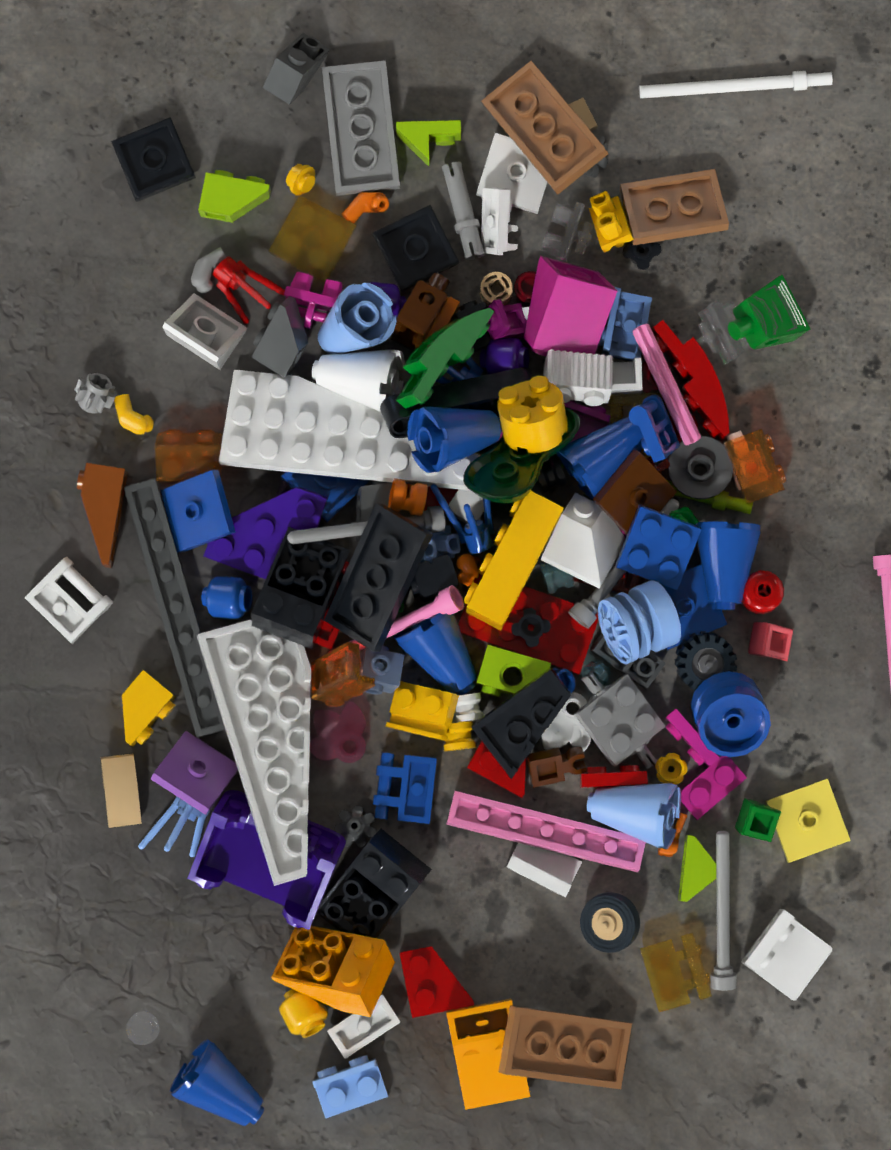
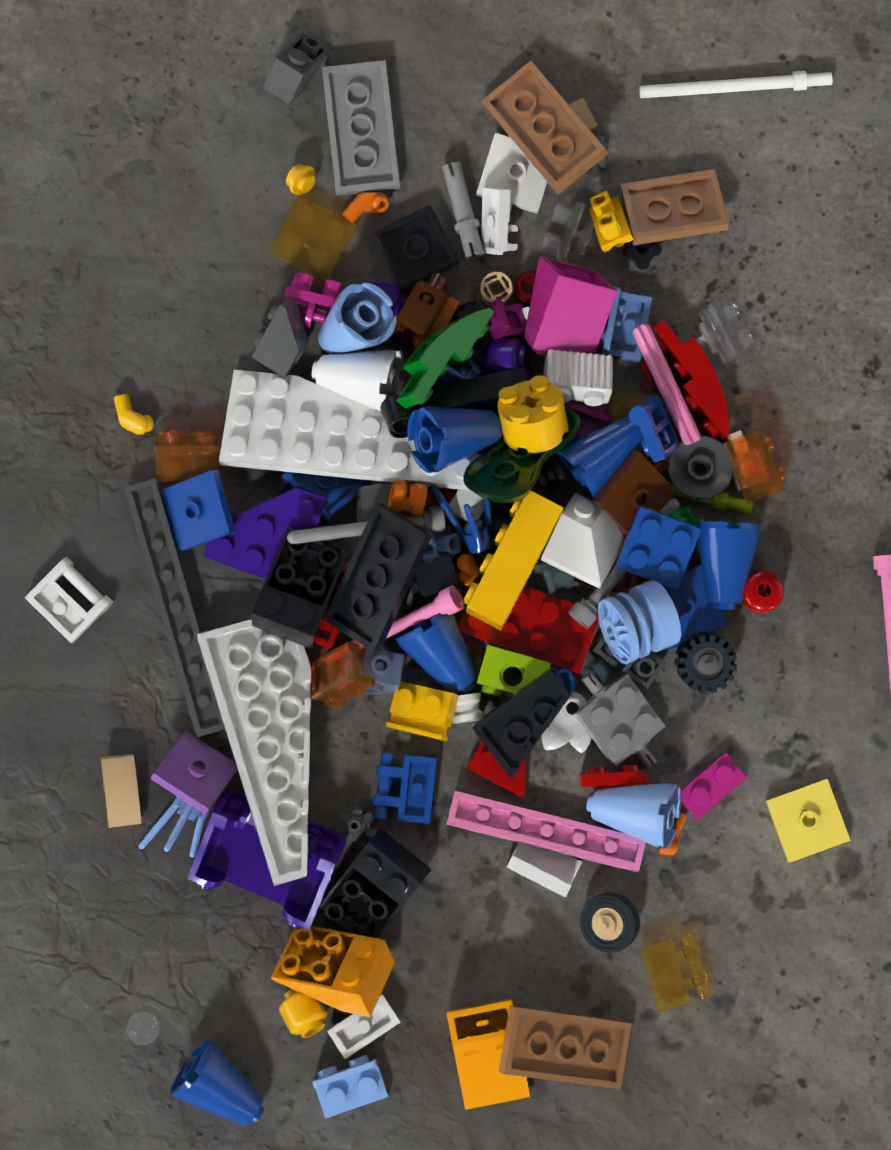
light grey gear [74,373,116,413] -> none
dark orange slope [77,463,128,568] -> none
black plate [111,117,196,202] -> none
yellow slope [122,670,176,747] -> none
white slope [163,293,247,370] -> none
light grey arm [191,247,226,293] -> none
lime slope [198,170,271,223] -> none
blue head [201,576,252,619] -> none
red plant [212,256,285,324] -> none
clear pink plate [310,701,366,763] -> none
lime slope [396,120,461,166] -> none
red wing [399,946,474,1018] -> none
yellow wheel [443,721,476,752] -> none
black plate [511,608,551,647] -> none
reddish brown plate [527,747,587,788] -> none
white panel [610,358,643,397] -> none
yellow plate [655,753,688,785] -> none
dark pink plate [665,709,720,767] -> none
lime slope [678,835,716,902] -> none
blue wheel [691,671,771,757] -> none
light grey piece [710,831,737,991] -> none
green torso [728,275,811,350] -> none
green slope [735,798,781,842] -> none
white bracket [741,909,832,1001] -> none
coral slope [748,622,793,661] -> none

